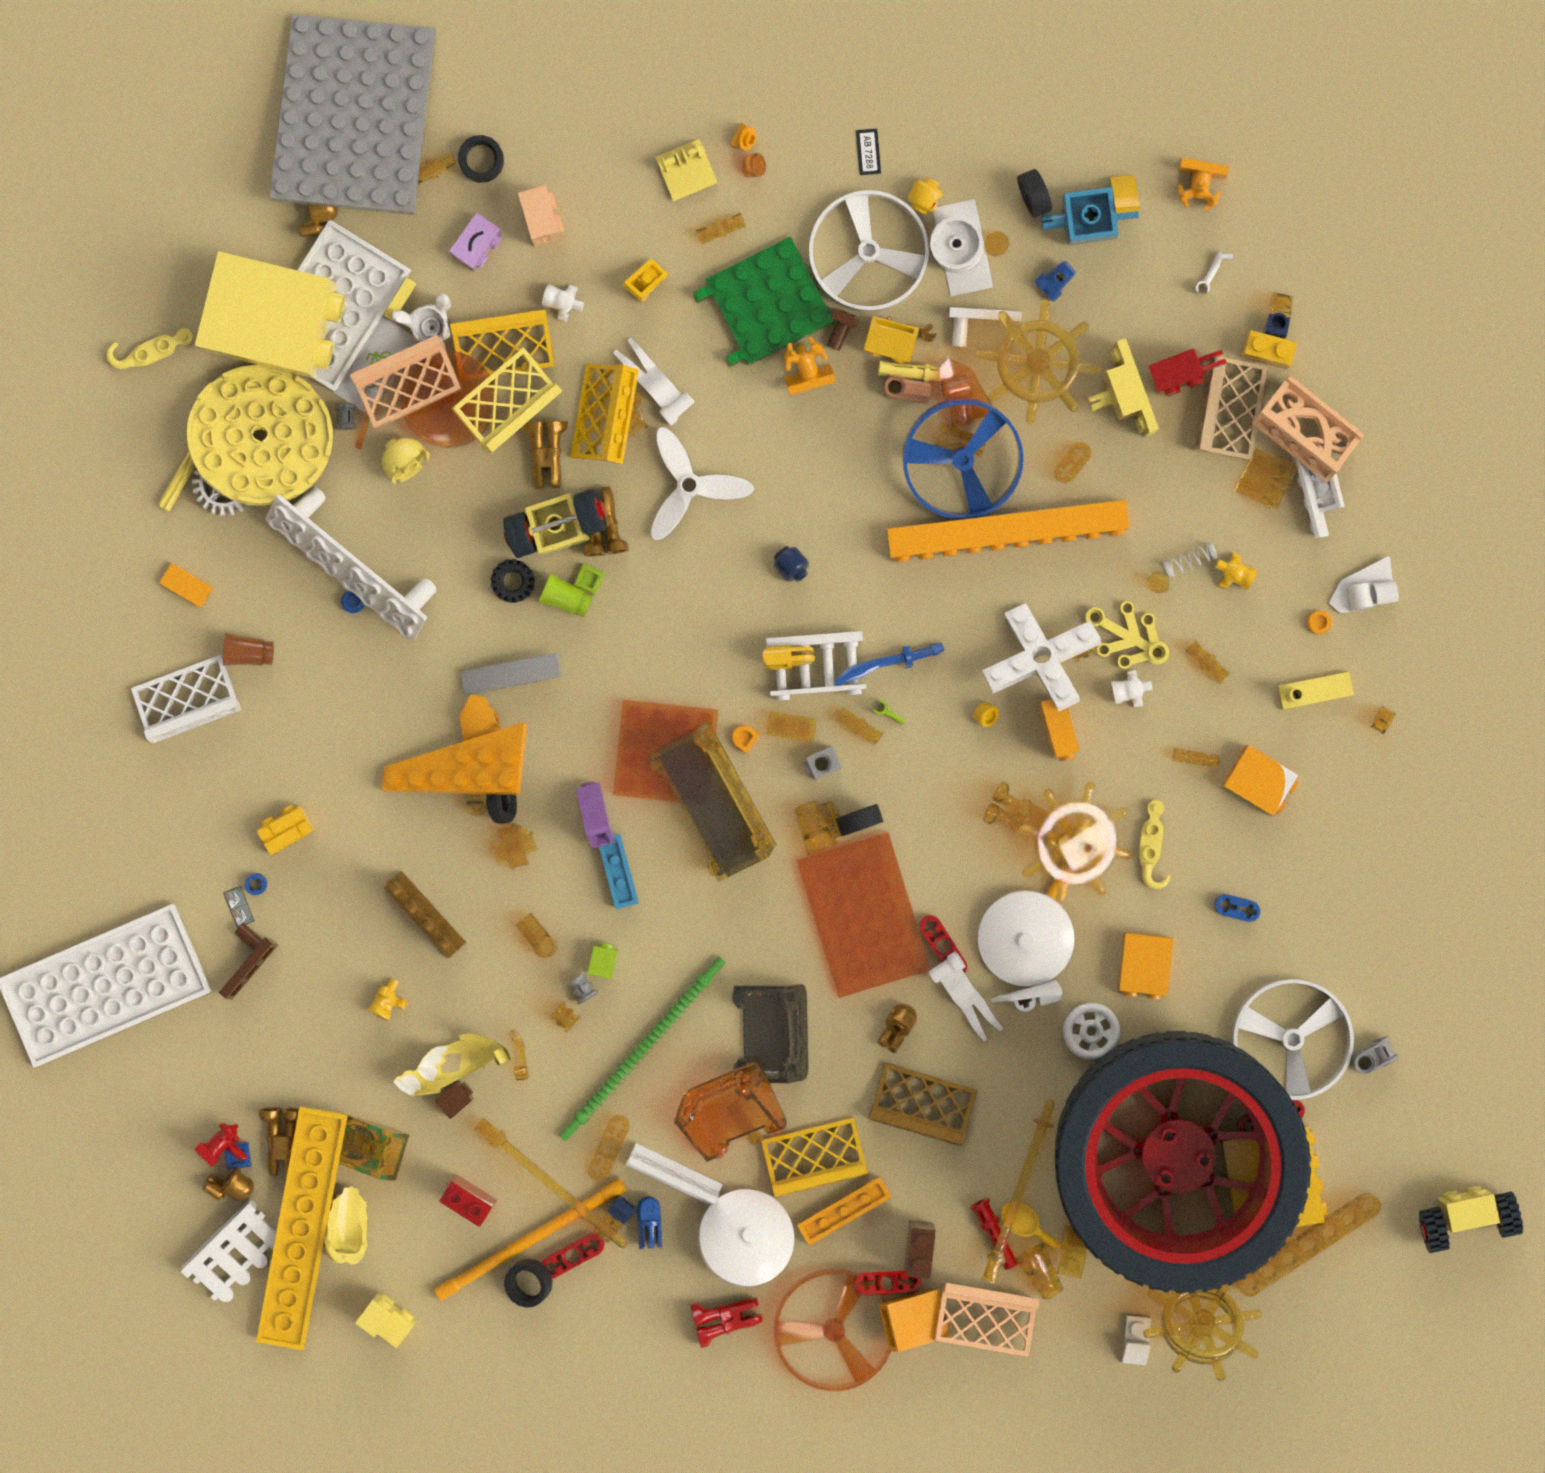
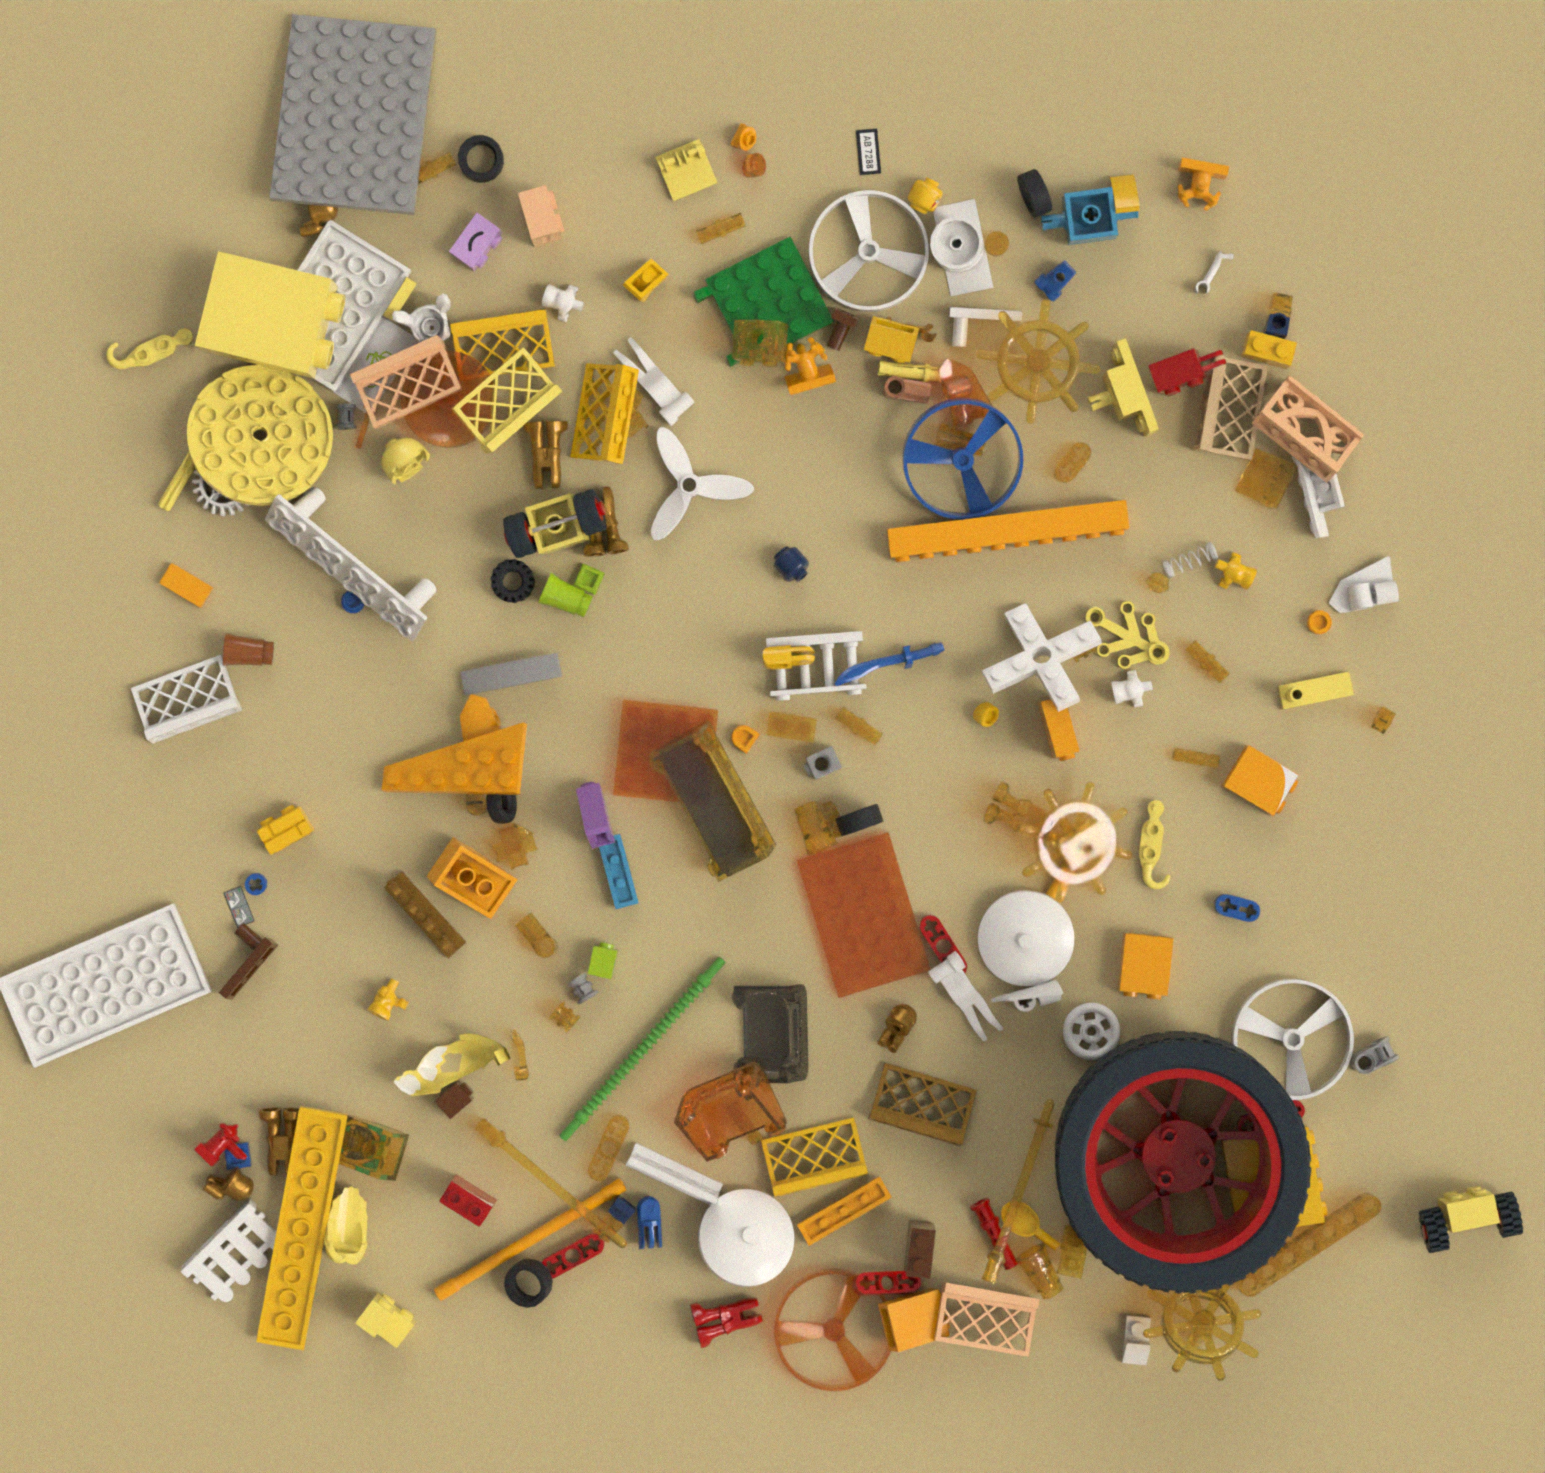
lime hand [873,700,905,724] -> none
none -> light orange slope [427,837,518,919]
none -> clear yellow brick [732,320,788,367]

